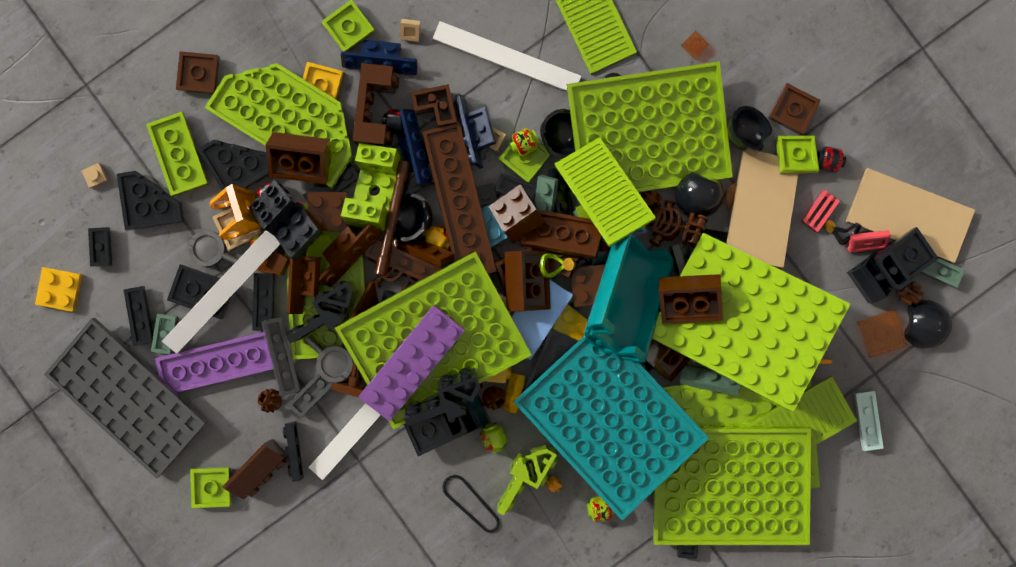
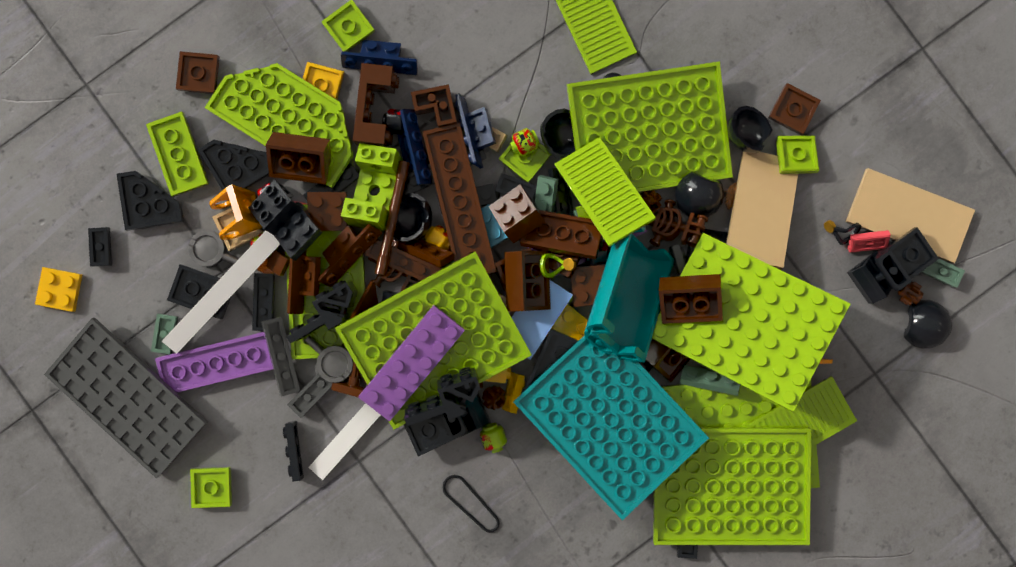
tan plate [81,163,109,189] -> none
black plate [123,286,153,346] -> none
reddish brown slope [222,439,287,499] -> none
reddish brown gear [258,388,282,413] -> none
tan plate [400,19,421,42] -> none
white tile [433,21,581,92] -> none
lime piece [497,444,558,516] -> none
light orange plate [546,475,563,492] -> none
head [587,497,615,522] -> none
clear orange plate [681,31,709,59] -> none
coral tile [801,190,840,232] -> none
black head [817,146,846,173] -> none
light aqua plate [854,391,884,451] -> none
clear orange tile [857,309,907,358] -> none

